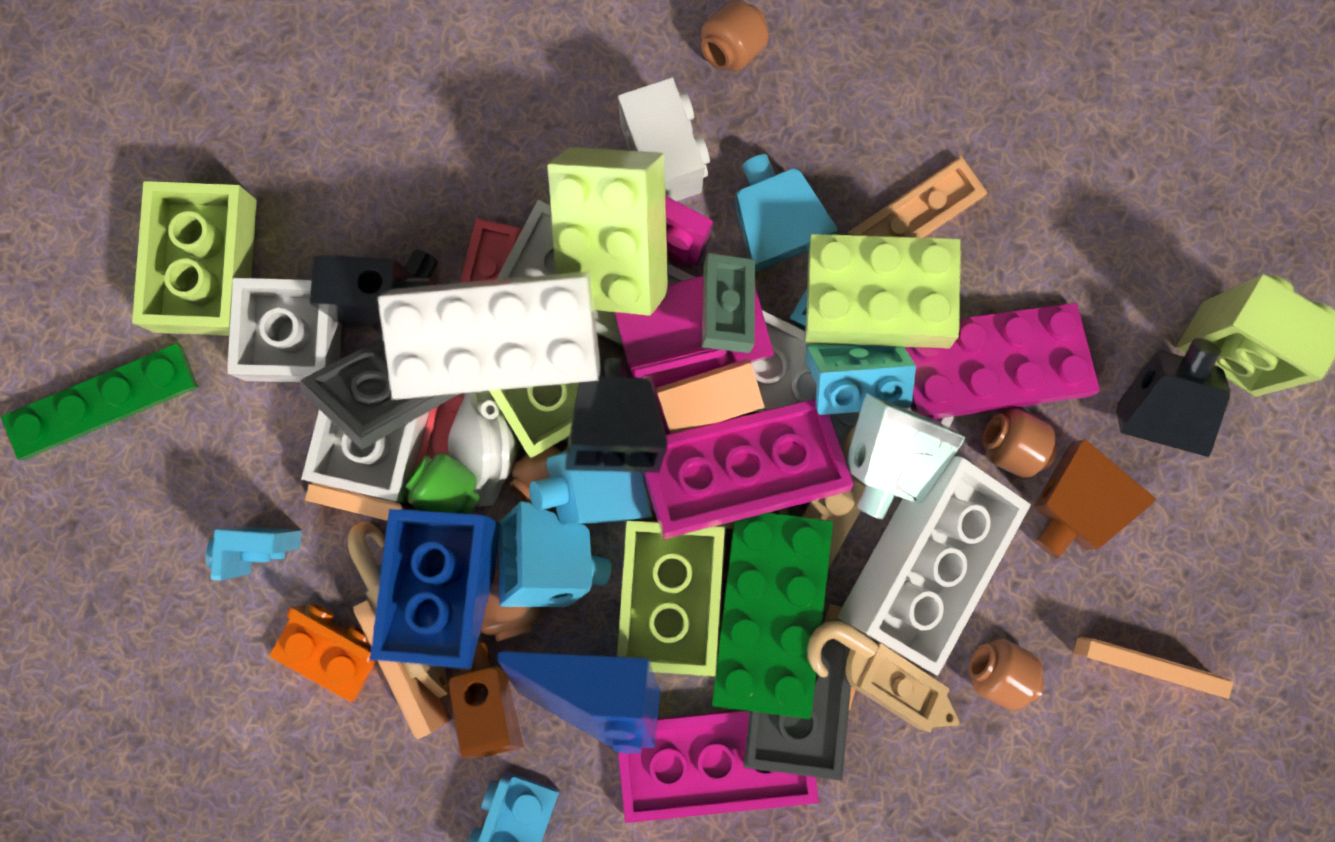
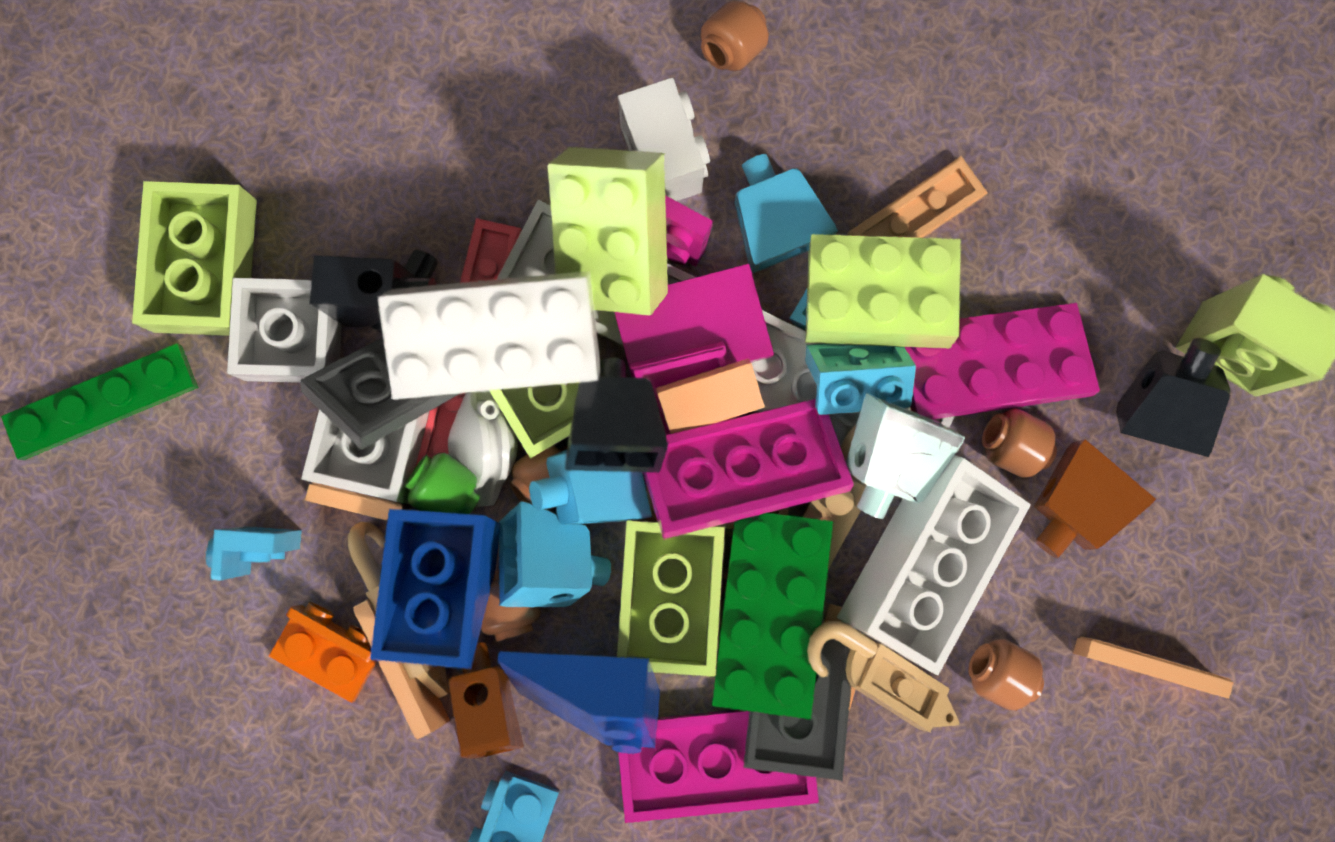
sand green plate [702,253,755,353] -> none

